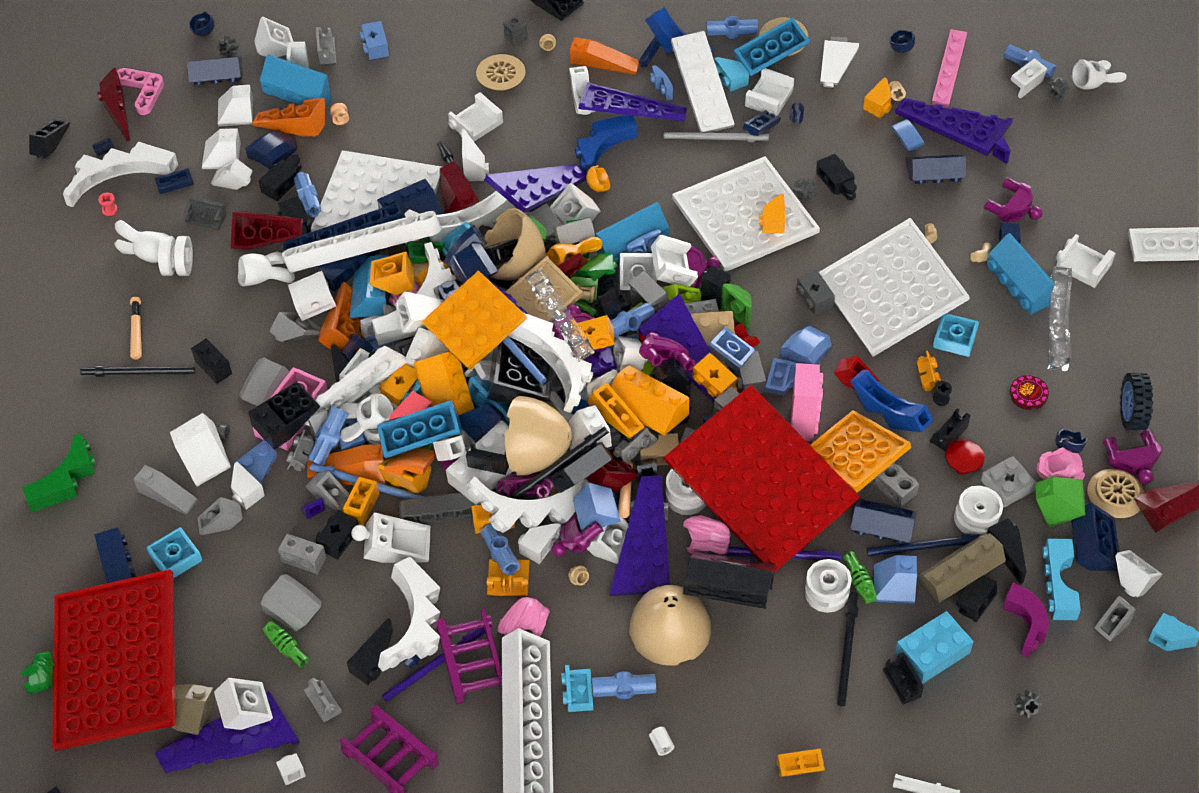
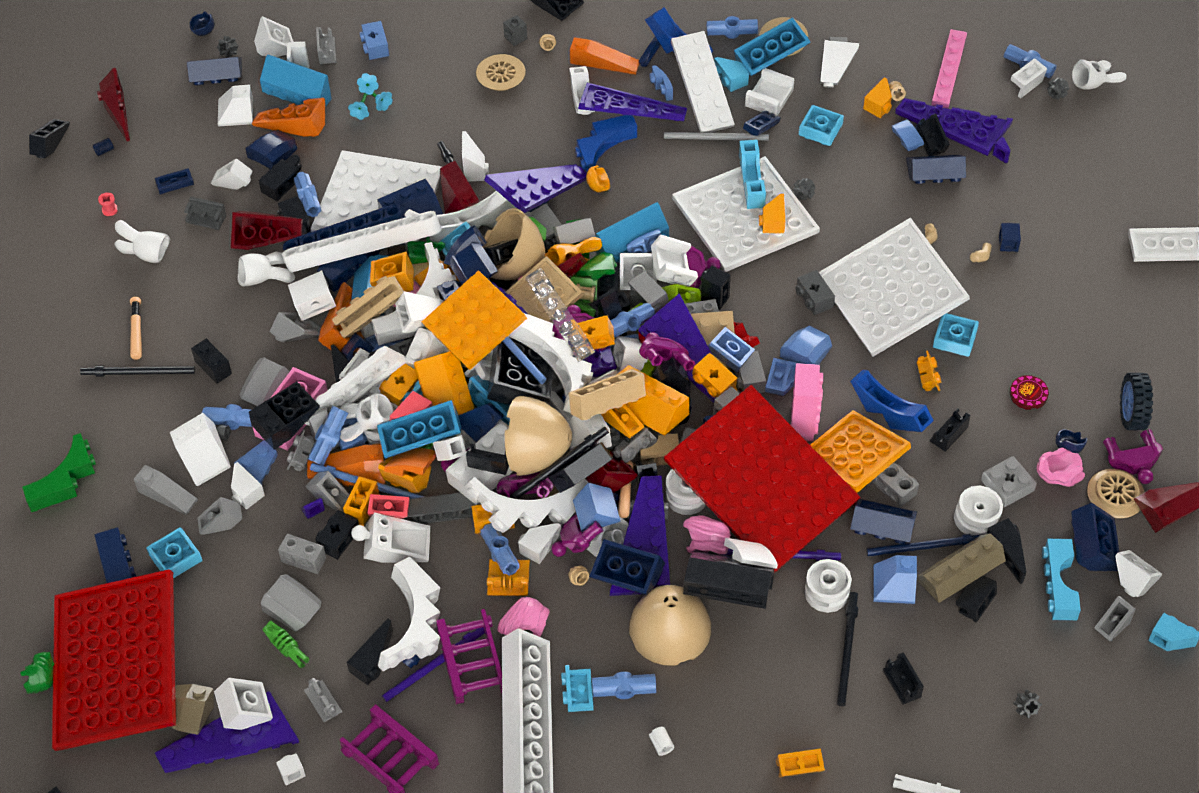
white arch [63,142,178,207] -> none
bright pink beam [117,68,164,115] -> none
white wheel [158,236,193,276] -> none
white slope [202,129,241,169] -> none
light nougat wheel [330,103,349,125] -> none
white panel [448,93,503,141] -> none
white slope [550,183,600,224] -> none
bright green slope [722,283,752,330] -> none
dark blue piece [790,103,804,123] -> none
black hinge [816,153,857,200] -> none
red slope [834,355,880,389] -> none
bright green hinge [843,551,877,604] -> none
dark blue hair [889,30,915,53] -> none
medium azure brick [895,611,973,684] -> none
black bush [933,381,952,406] -> none
red dish [945,440,985,475] -> none
magenta connector [984,177,1043,222] -> none
dark azure slope [987,233,1054,315] -> none
magenta arch [1003,583,1049,658] -> none
bright green slope [1035,477,1086,527] -> none
clear arch [1048,266,1072,371] -> none
white panel [1055,234,1115,288] -> none
none -> medium blue piece [202,404,252,430]
none -> tan brick [332,276,404,338]
none -> medium azure plant [348,73,393,120]
none -> coral slope [367,494,410,519]
none -> tan brick [569,369,646,420]
none -> dark blue slope [589,539,665,595]
none -> white slope [724,538,778,569]
none -> medium azure arch [739,140,766,209]
none -> medium azure brick [798,105,844,146]
none -> black hinge [915,114,950,156]

